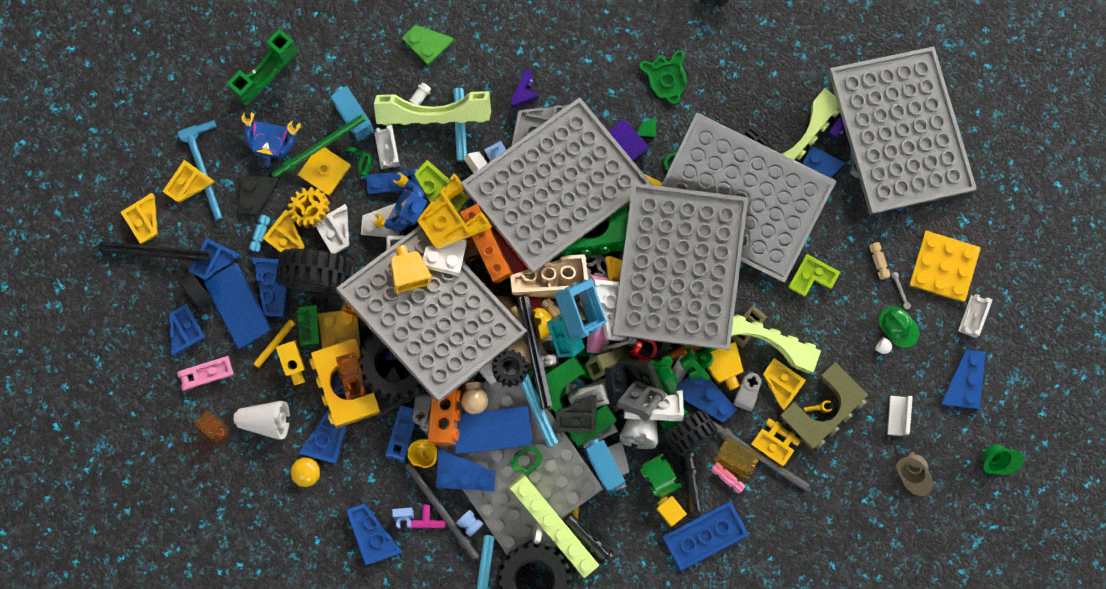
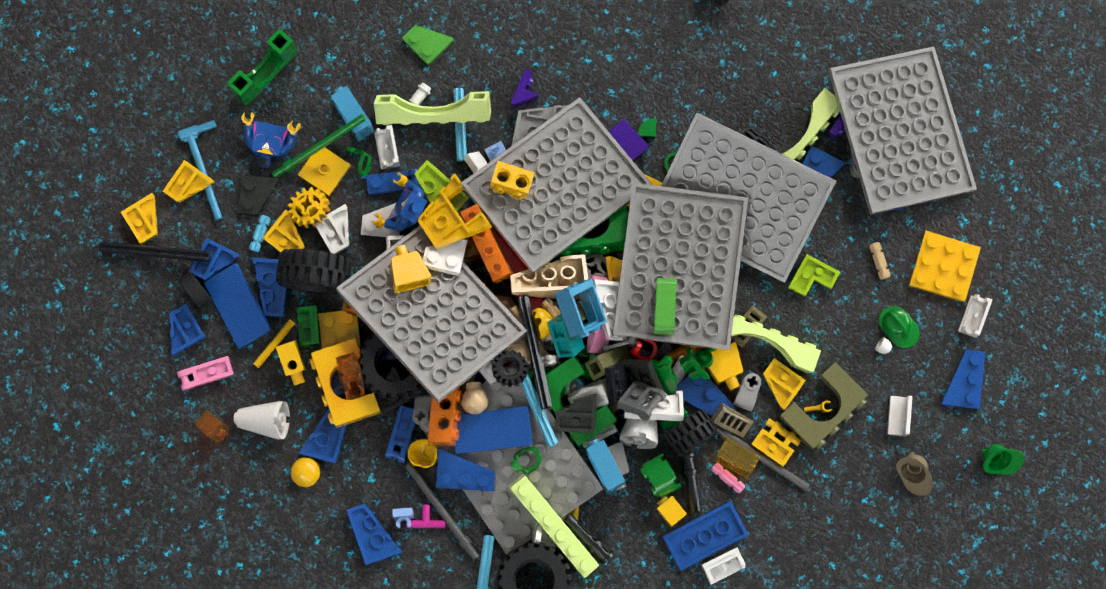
light blue wheel [457,510,483,537] -> none
green tile [639,50,687,105] -> none
light grey hinge [891,272,911,310] -> none
none -> yellow brick [489,161,535,200]
none -> bright green beam [654,278,677,335]
none -> white hinge [701,548,745,585]
none -> dark tan slope [711,403,753,437]

